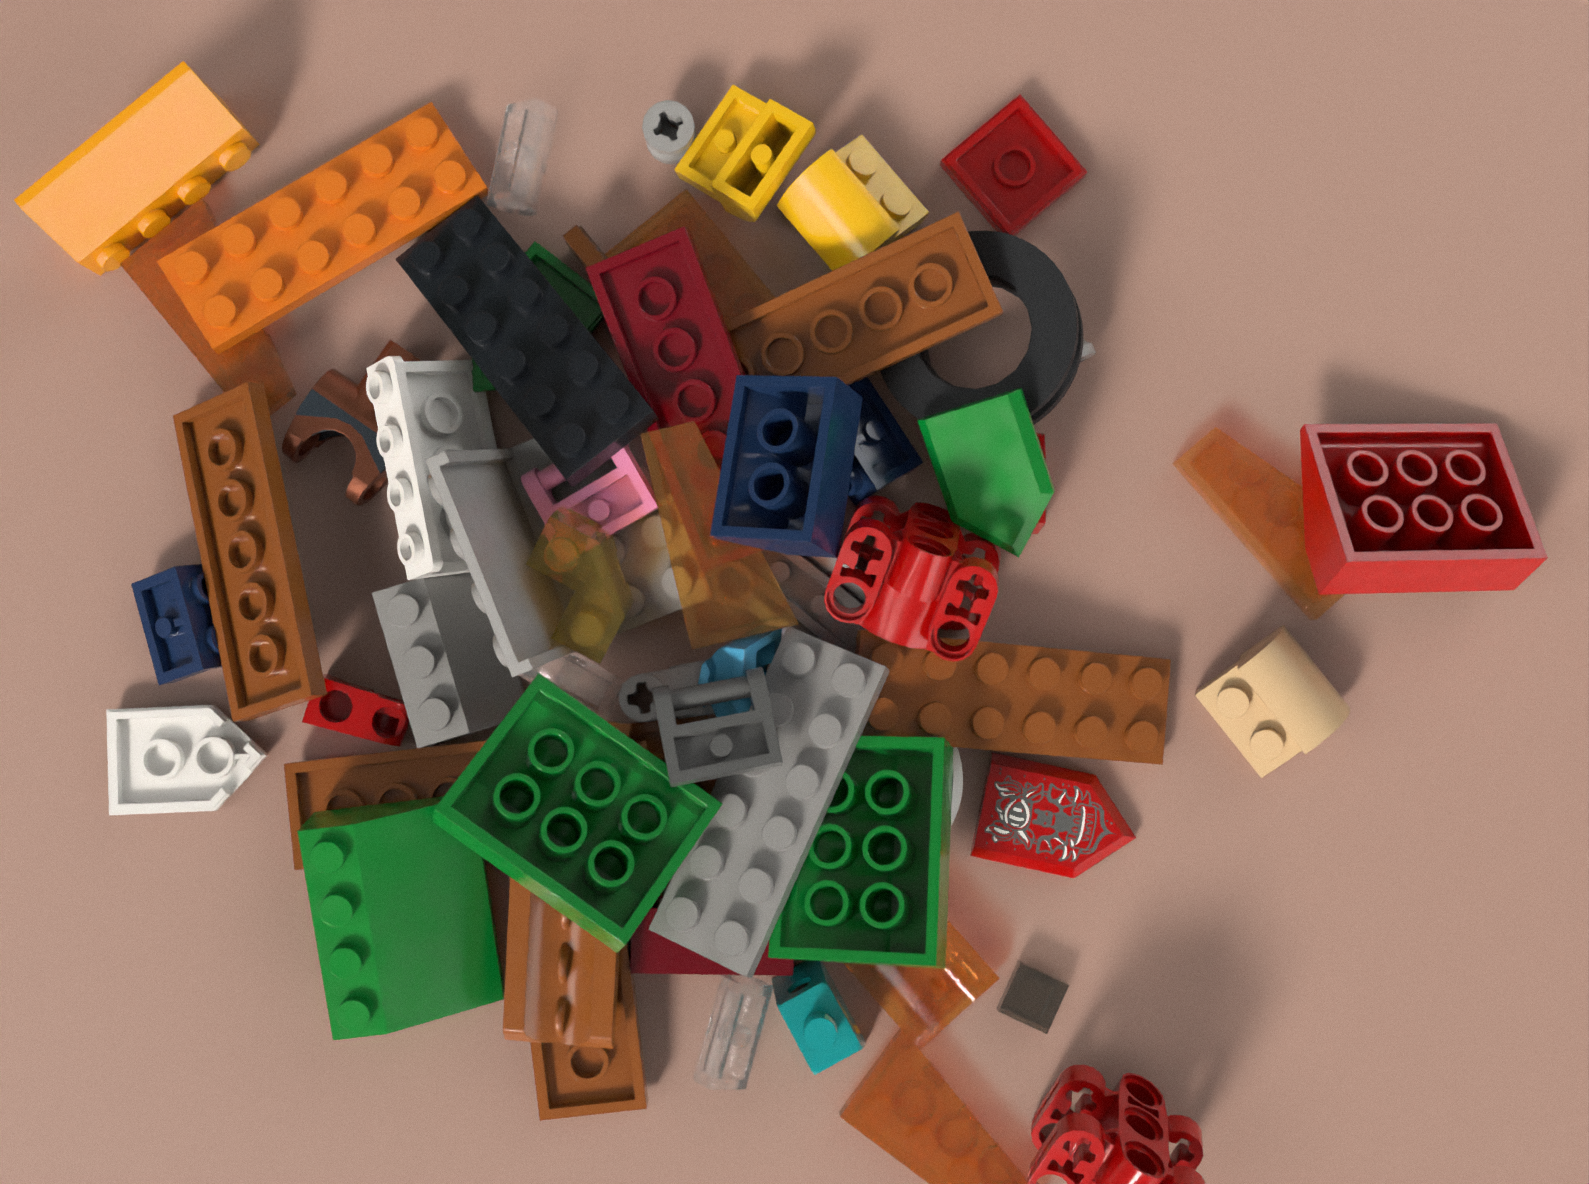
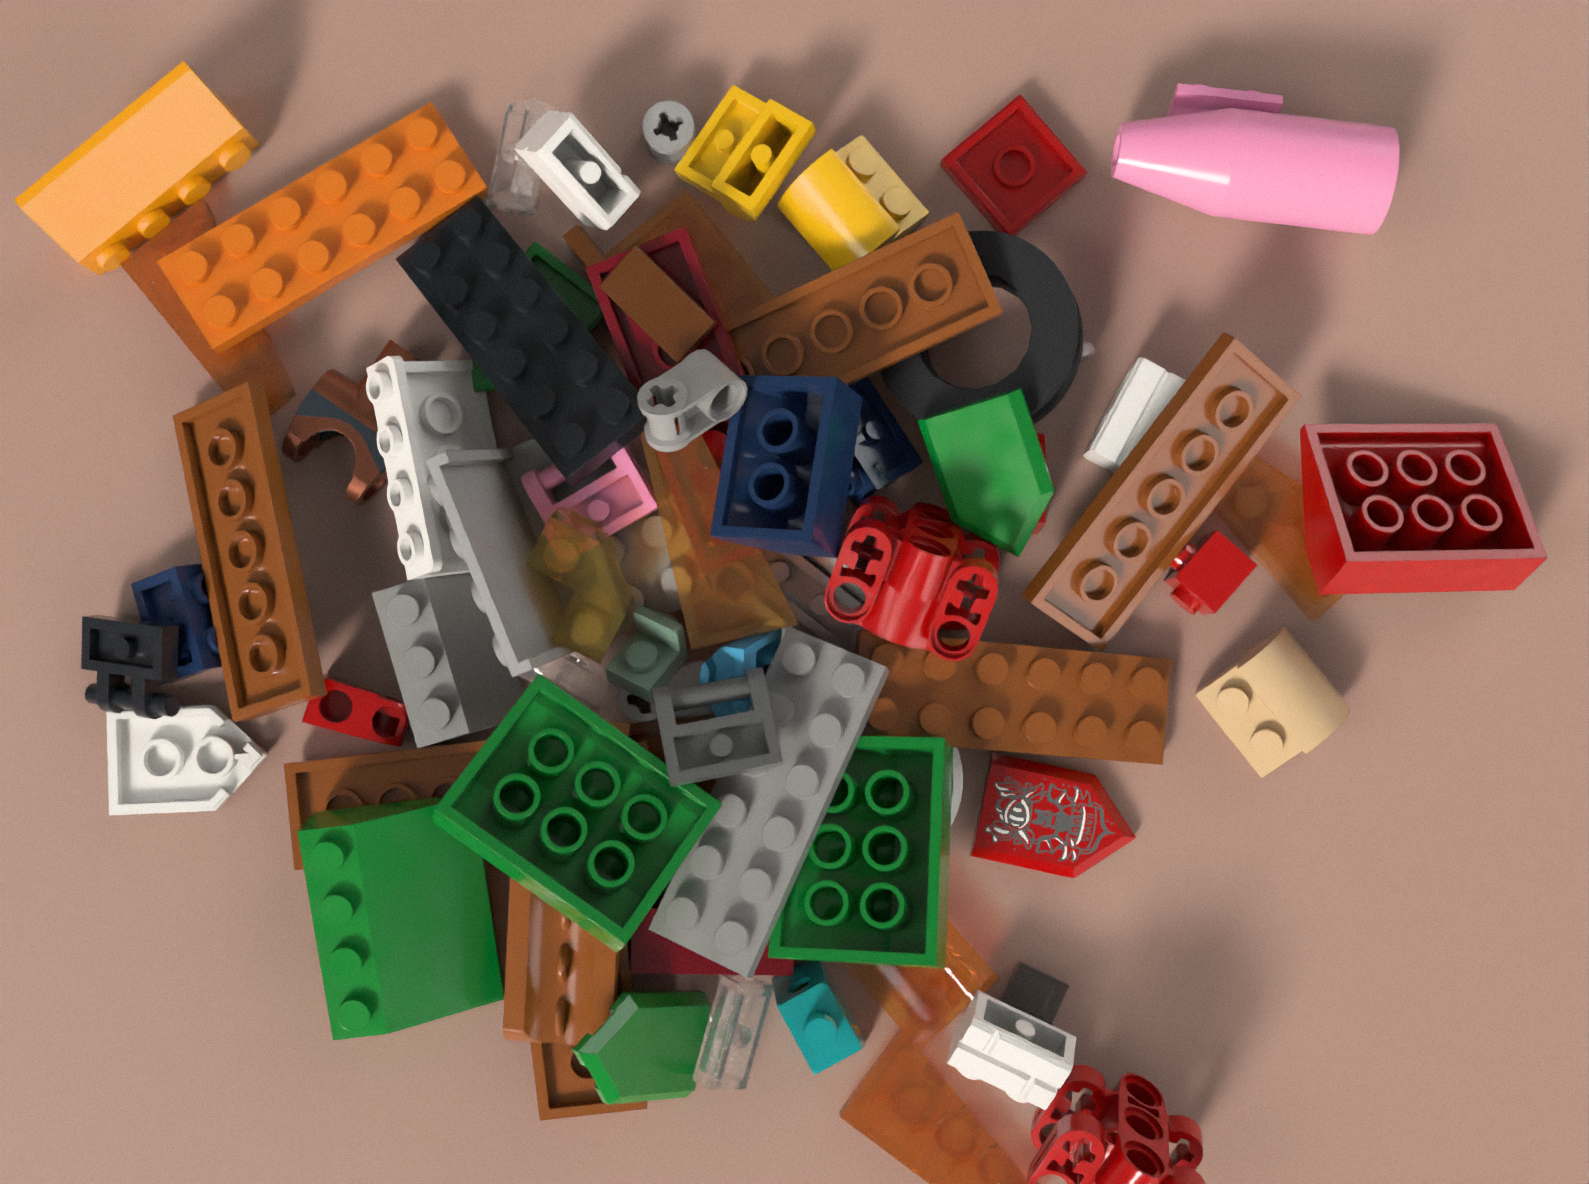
none -> black plate [81,615,181,719]
none -> white brick [514,110,641,230]
none -> green tile [572,990,711,1105]
none -> reddish brown tile [599,245,718,363]
none -> sand green bracket [605,605,688,703]
none -> light grey piece [637,349,748,452]
none -> white brick [946,991,1076,1110]
none -> dark orange plate [1021,332,1302,652]
none -> white brick [1082,357,1186,473]
none -> bright pink piece [1111,83,1400,235]
none -> red brick [1163,530,1258,615]

